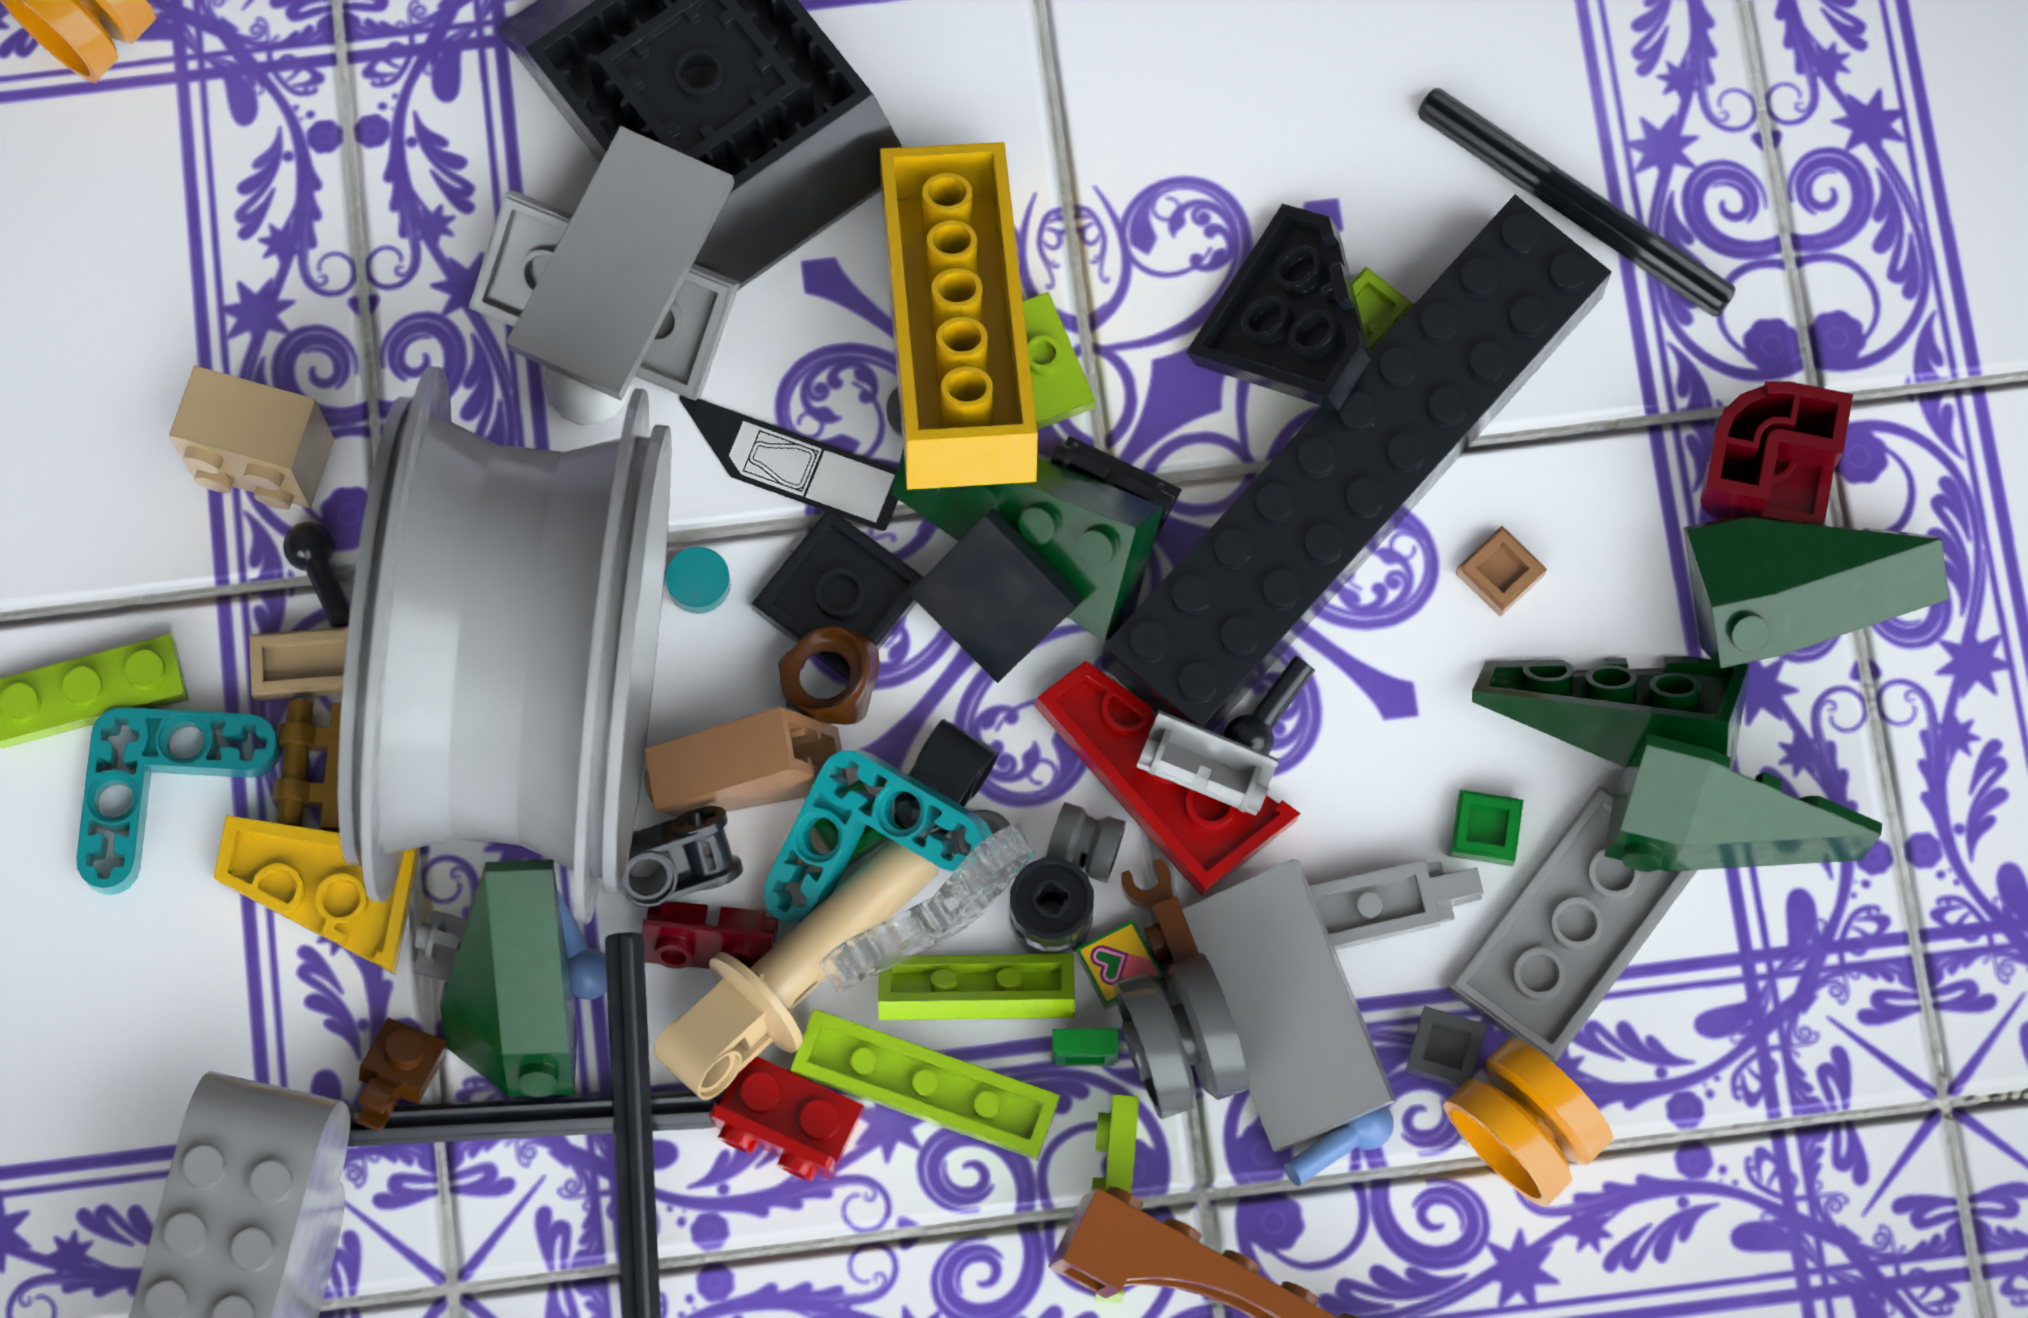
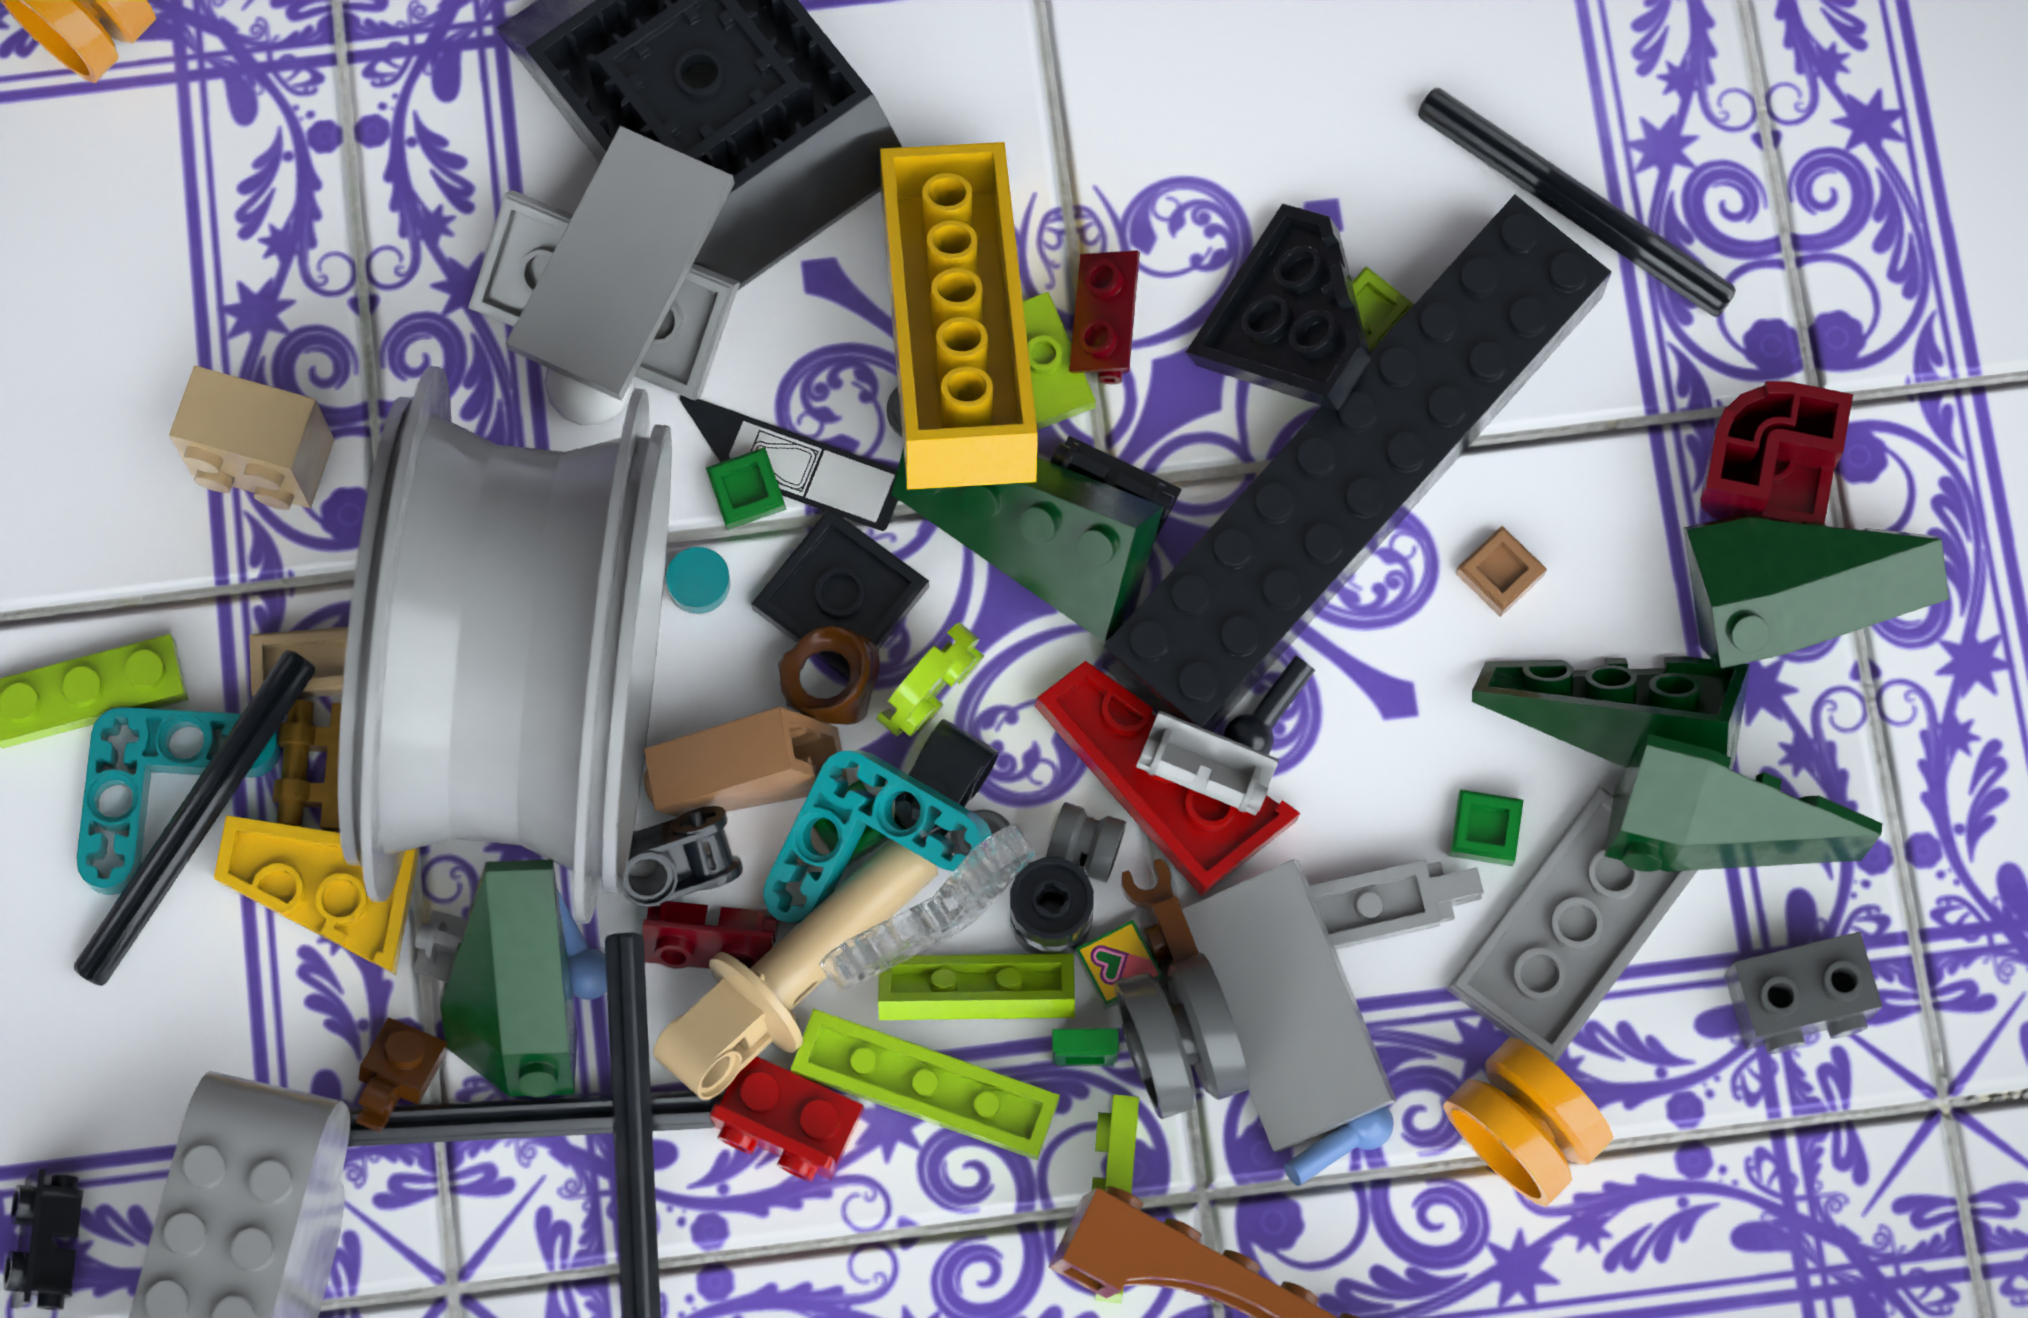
black bar [283,521,351,628] -> none
black tile [908,508,1084,683] -> none
dark grey plate [1405,1006,1487,1088] -> none
none -> black hinge [3,1169,84,1310]
none -> black axle [73,650,315,986]
none -> green tile [706,447,787,530]
none -> lime plate [876,622,985,737]
none -> dark red hinge [1069,250,1140,385]
none -> dark grey brick [1724,931,1883,1054]

